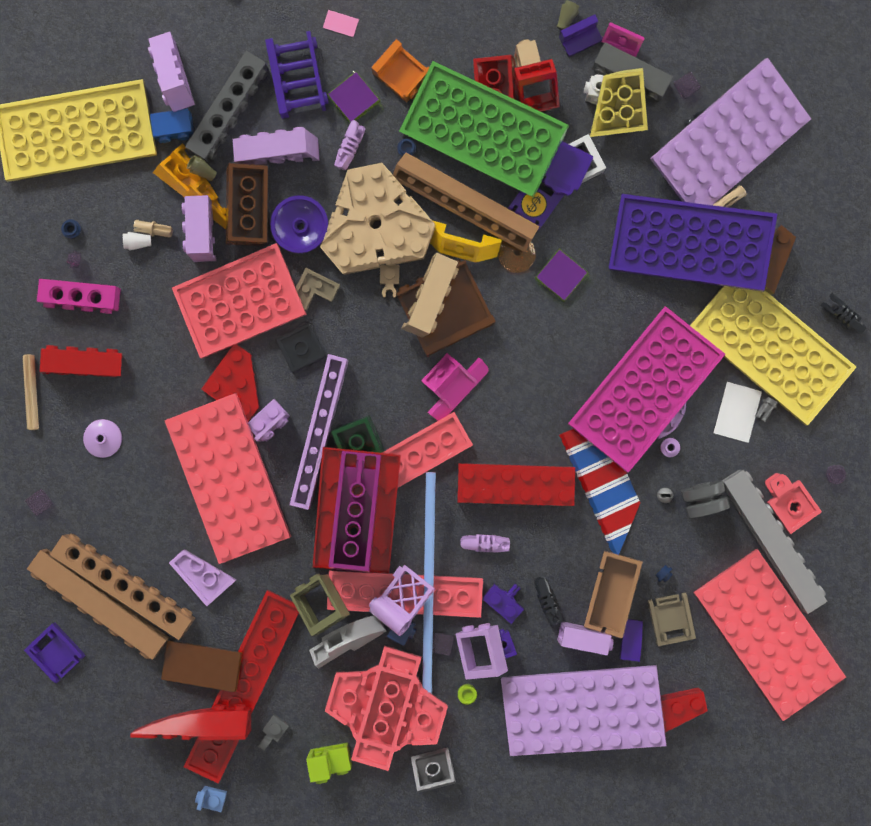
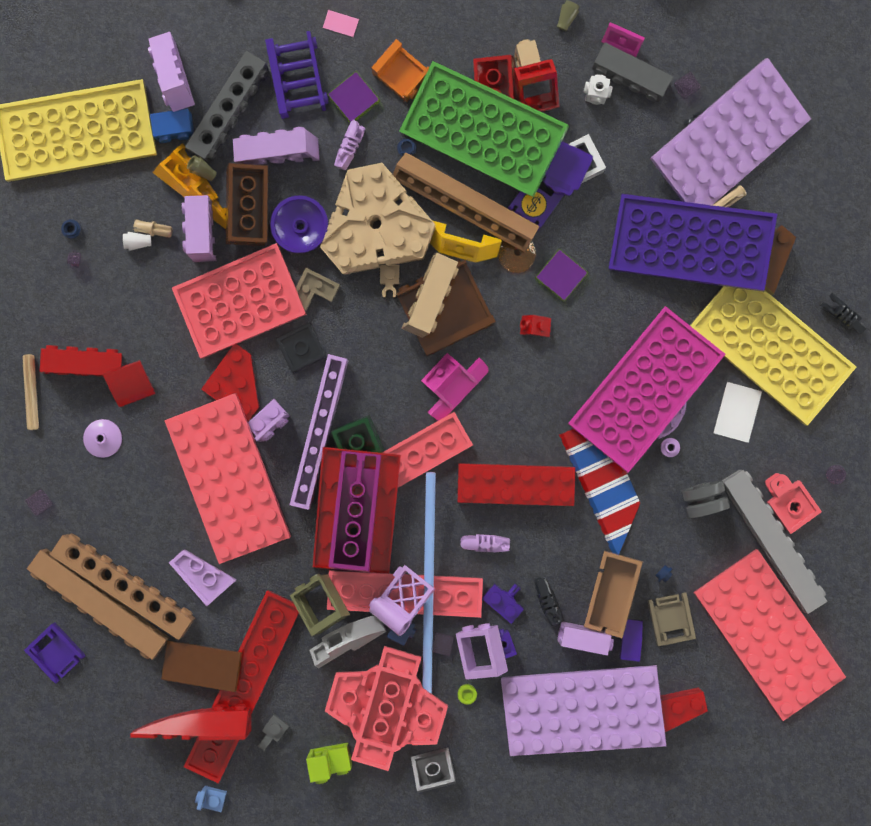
dark pink brick [37,279,121,314] -> none
dark purple panel [559,15,602,57] -> none
light yellow wedge [590,68,648,137] -> none
light grey hinge [657,488,673,503] -> none
dark grey pin [755,397,777,422] -> none
none -> red slope [103,360,155,407]
none -> red bracket [520,315,551,337]

